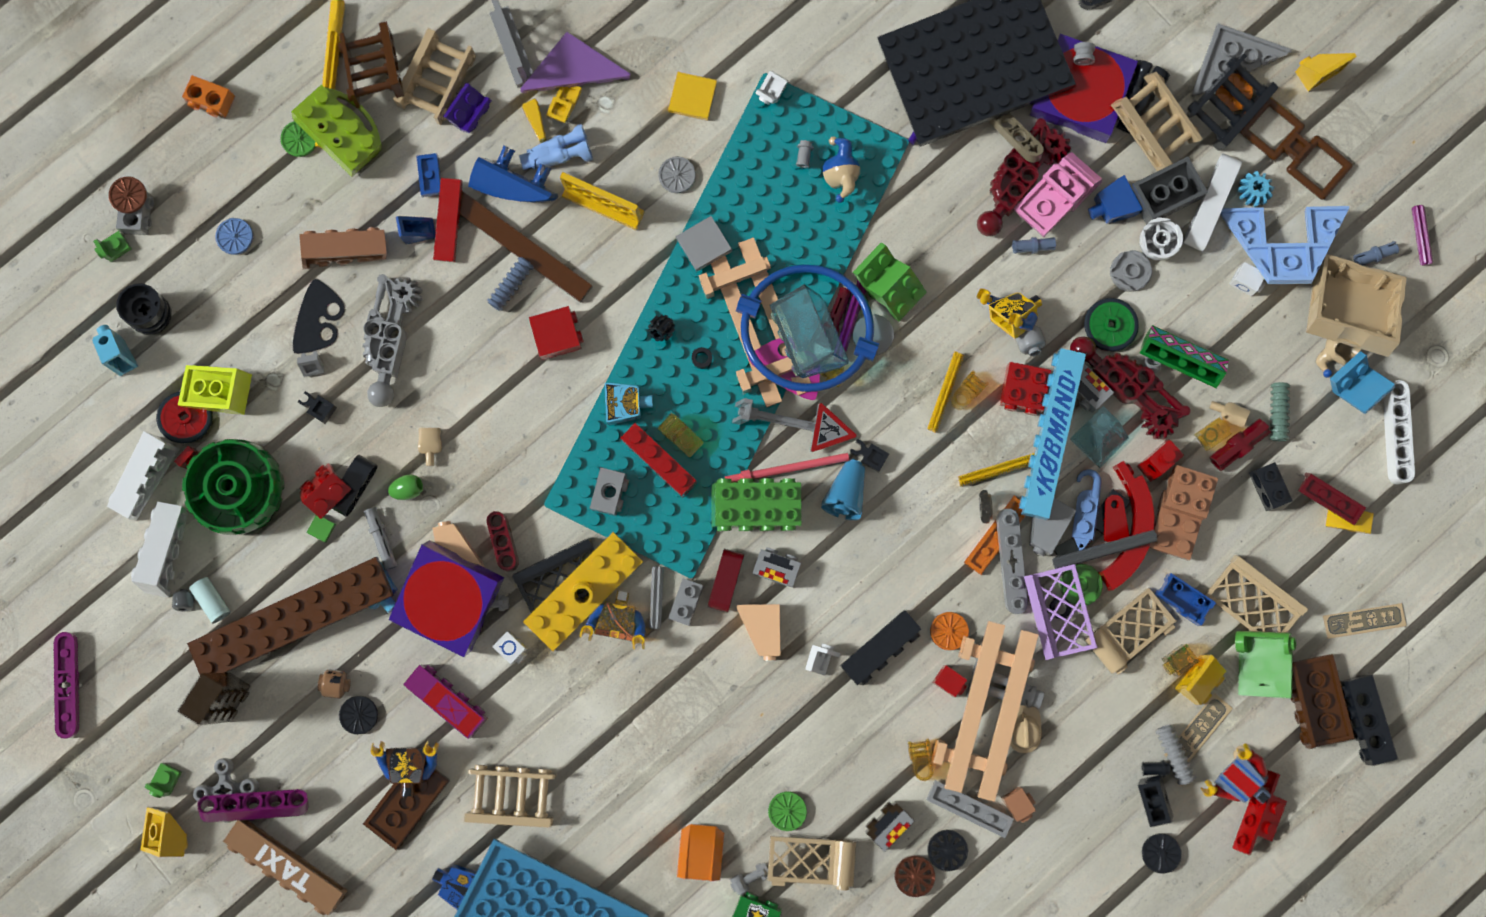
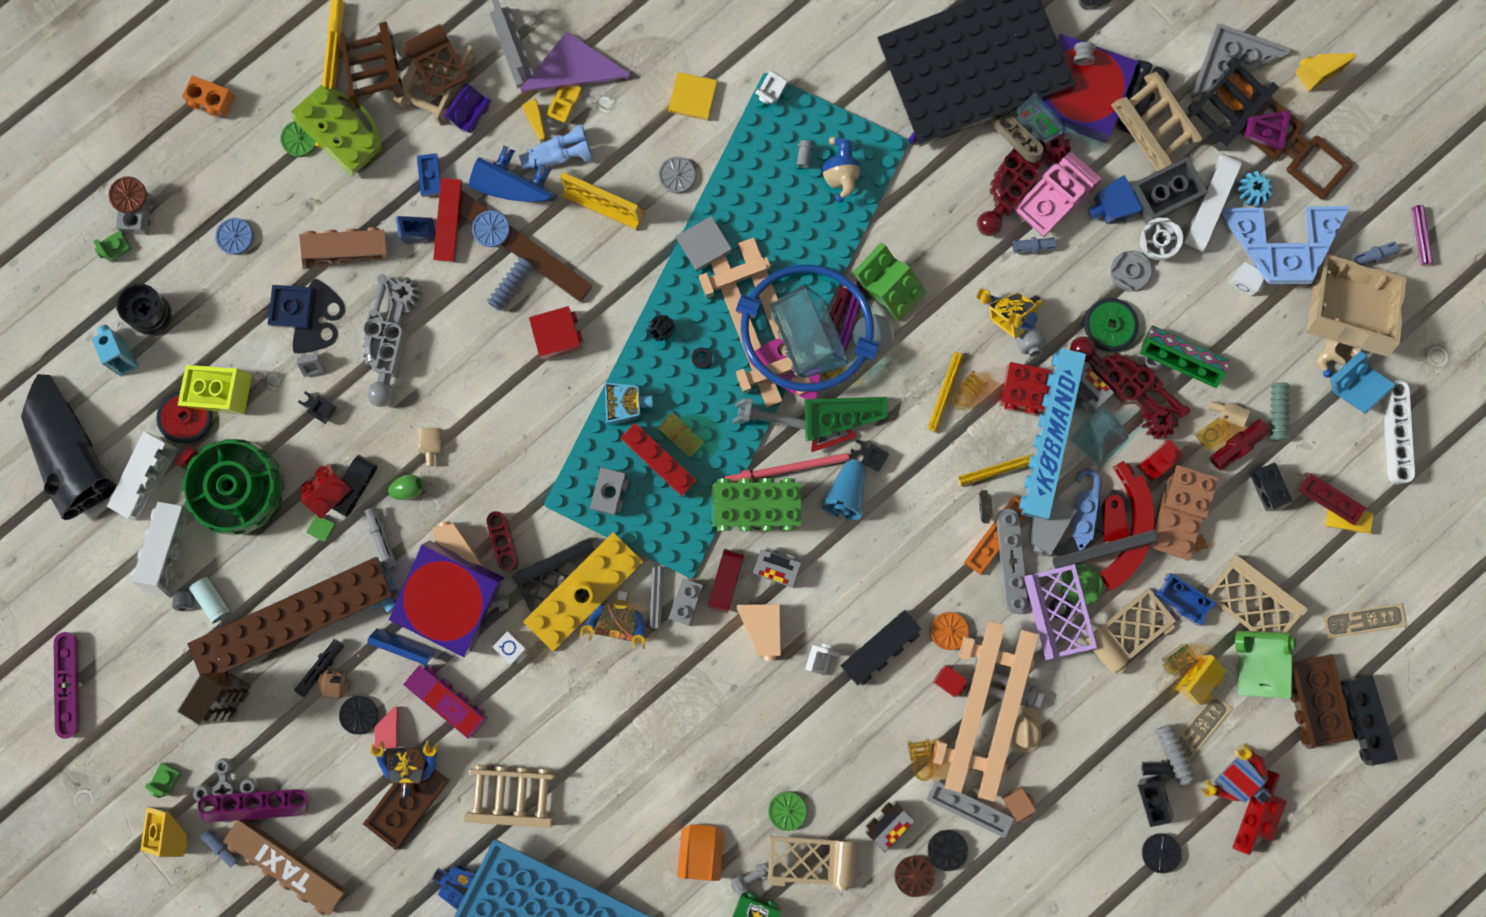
none -> black panel [21,374,117,520]
none -> sand blue pin [200,828,241,868]
none -> dark blue tile [267,285,315,329]
none -> black pin [294,639,345,697]
none -> blue tile [367,628,435,665]
none -> coral slope [375,706,399,748]
none -> reddish brown piece [402,24,469,98]
none -> medium blue wheel [472,210,510,248]
none -> green wing [805,397,888,441]
none -> clear light blue slope [1016,93,1066,143]
none -> clear orange piece [1194,534,1208,553]
none -> magenta wing [1245,110,1291,150]

